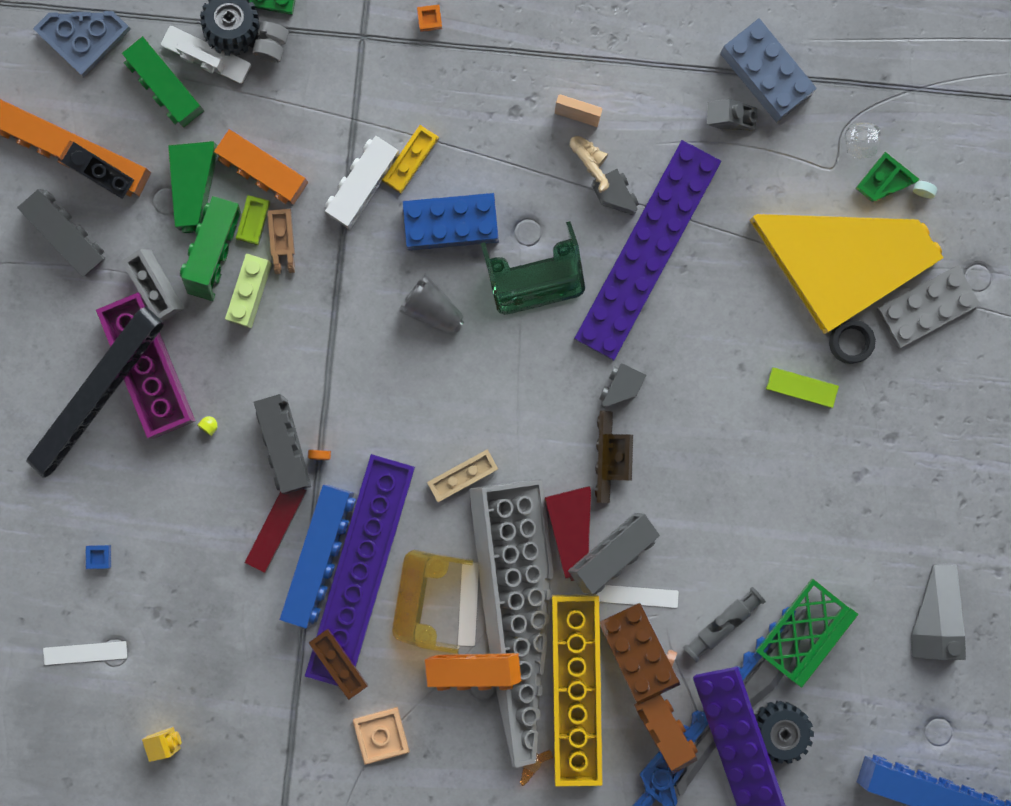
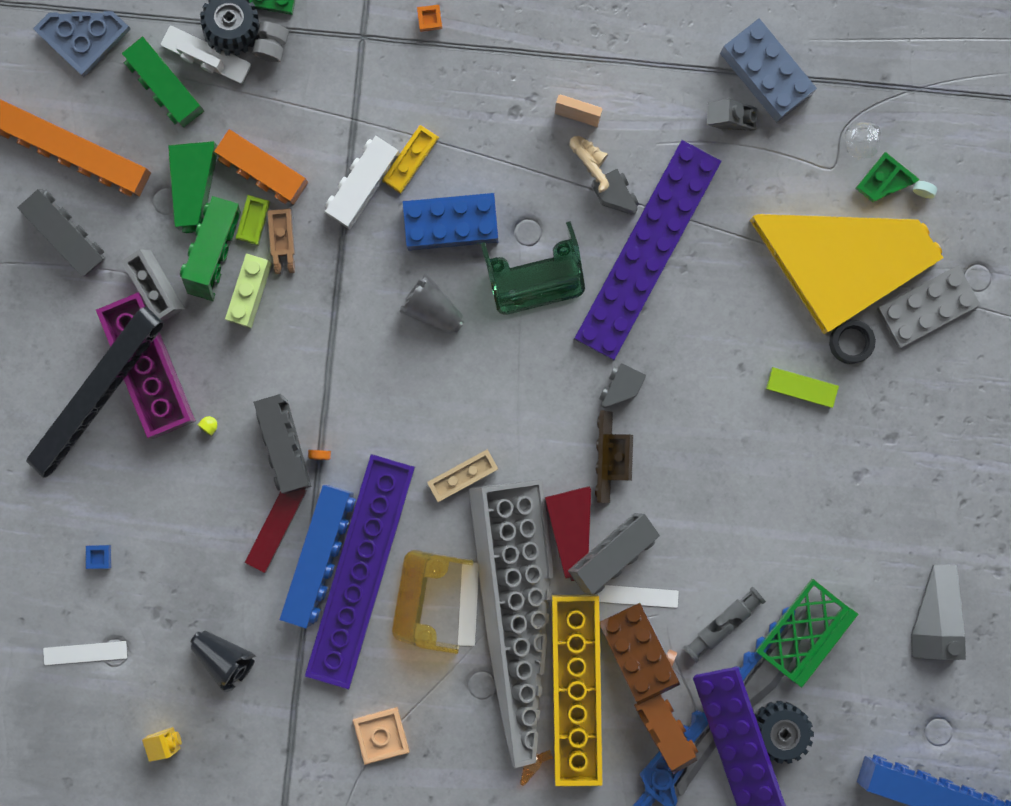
black slope [58,141,134,199] -> none
reddish brown plate [309,629,368,700] -> none
orange brick [425,653,521,691] -> none
none -> black cone [190,631,256,692]

